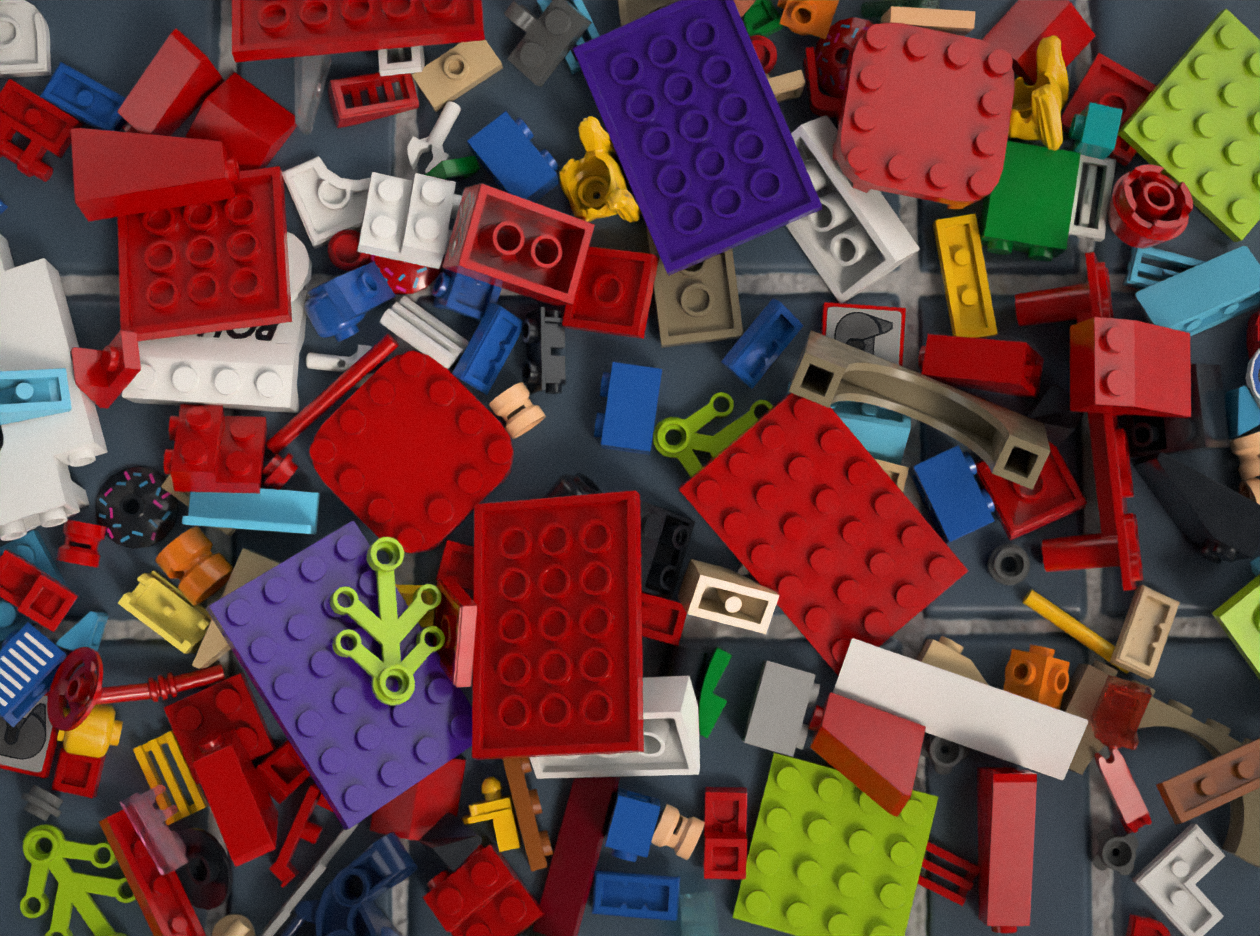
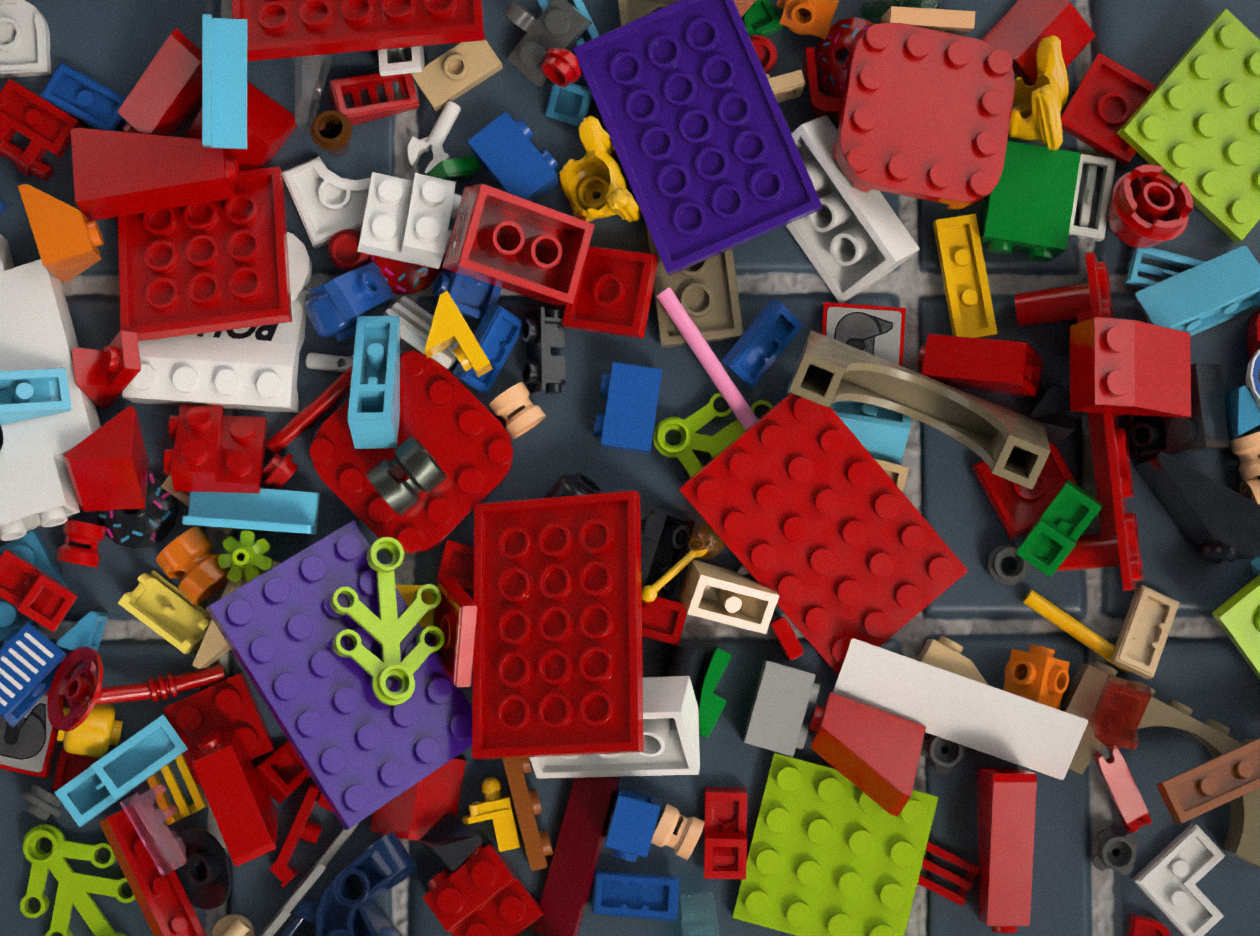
blue brick [908,445,995,543] -> none
teal plate [1069,102,1123,160] -> none
none -> orange slope [18,184,104,283]
none -> medium azure slope [54,715,188,827]
none -> red slope [63,405,149,512]
none -> medium azure panel [202,14,248,150]
none -> lime plant [218,530,274,583]
none -> reddish brown cone [310,110,352,156]
none -> medium azure slope [348,316,400,449]
none -> pearl dark grey wheel [366,436,447,516]
none -> yellow slope [424,291,492,378]
none -> red plate [541,48,581,87]
none -> dark azure slope [545,77,594,127]
none -> hinge [642,523,726,602]
none -> bright pink bar [656,287,758,430]
none -> red tile [769,617,804,661]
none -> green slope [1016,479,1103,578]

